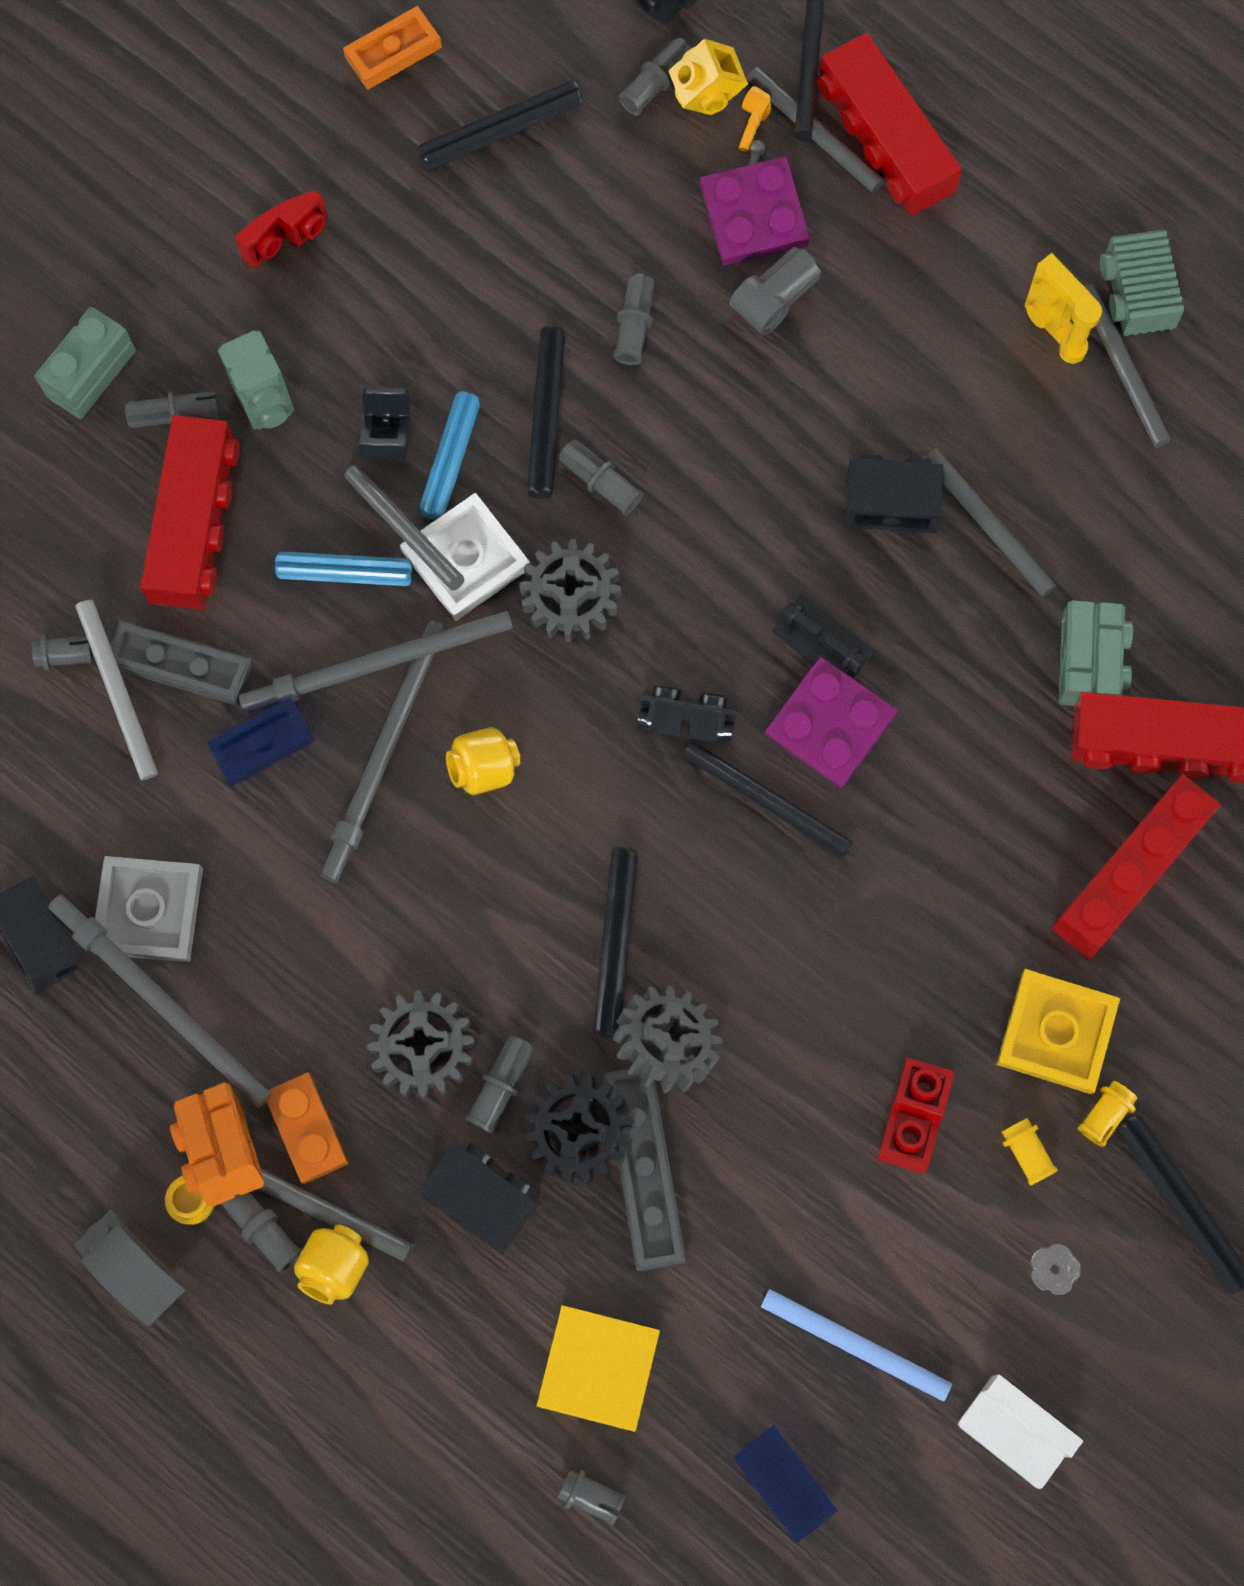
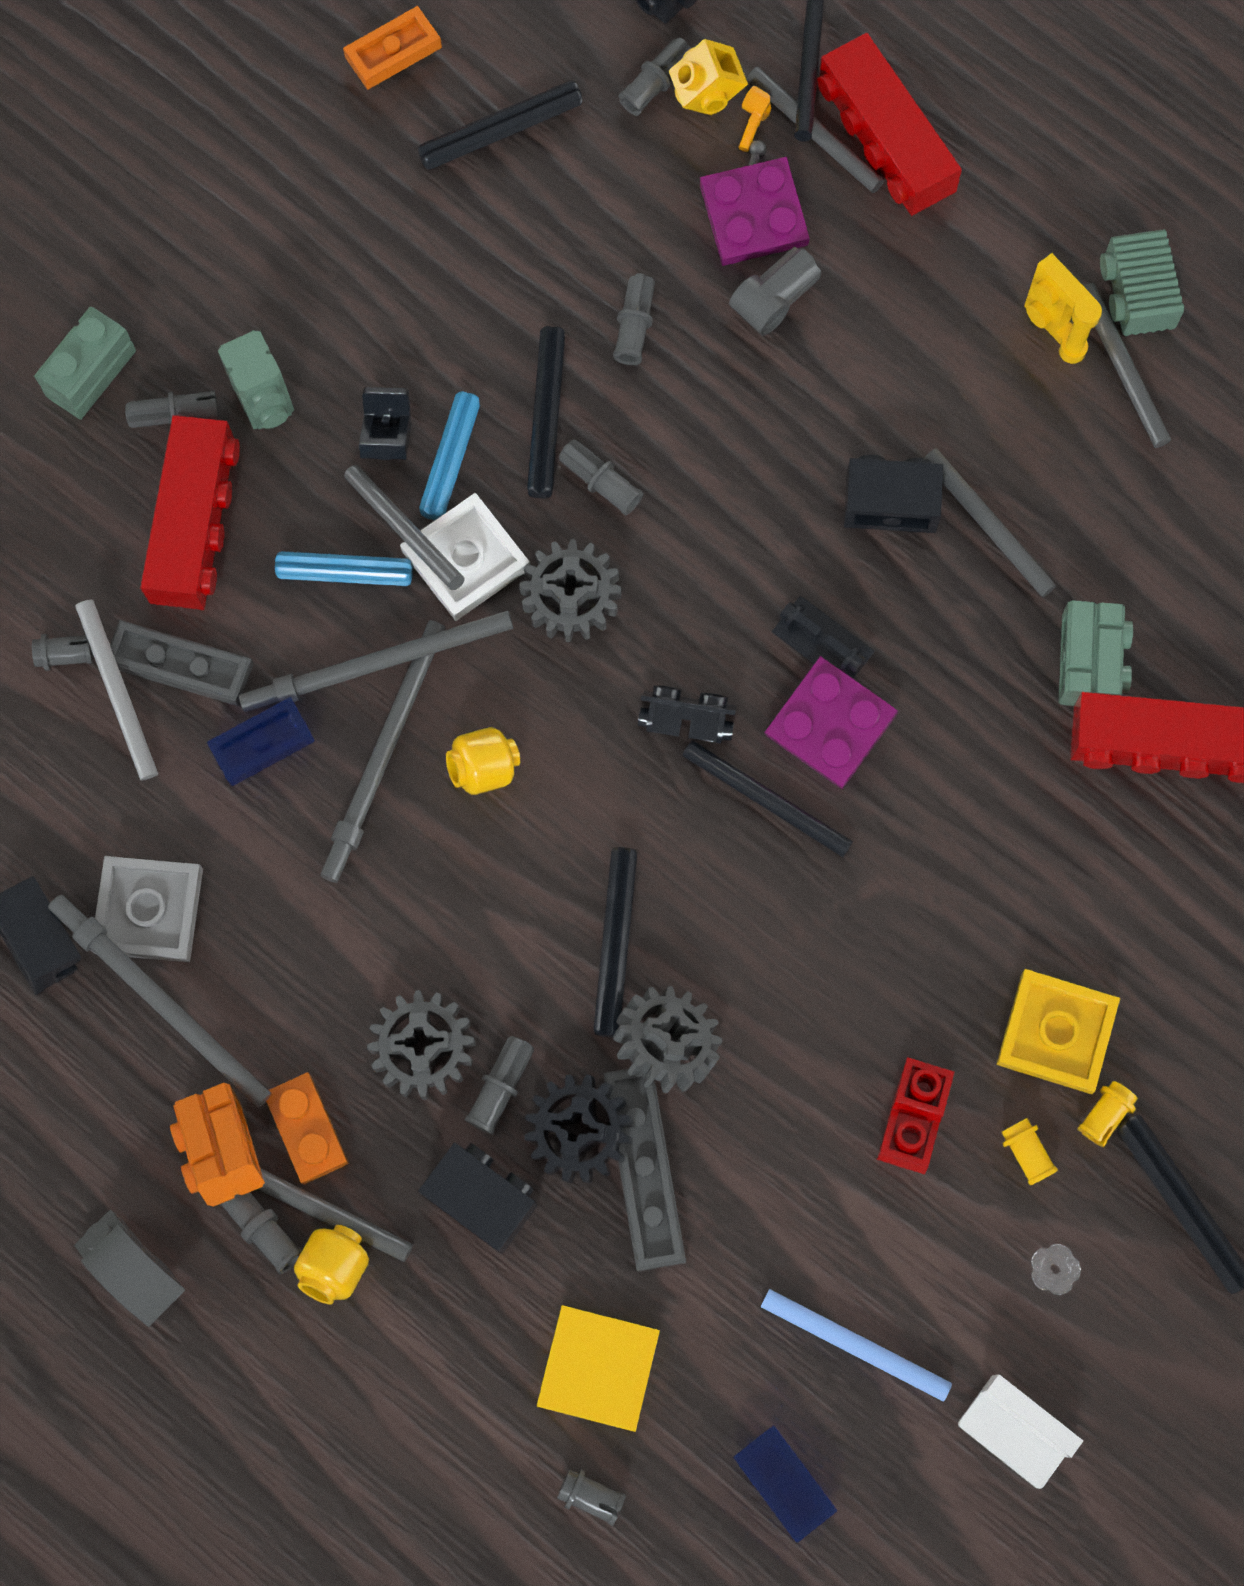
yellow plate [165,1176,215,1225] -> none
red slope [235,191,328,269] -> none
red brick [1051,774,1221,960] -> none

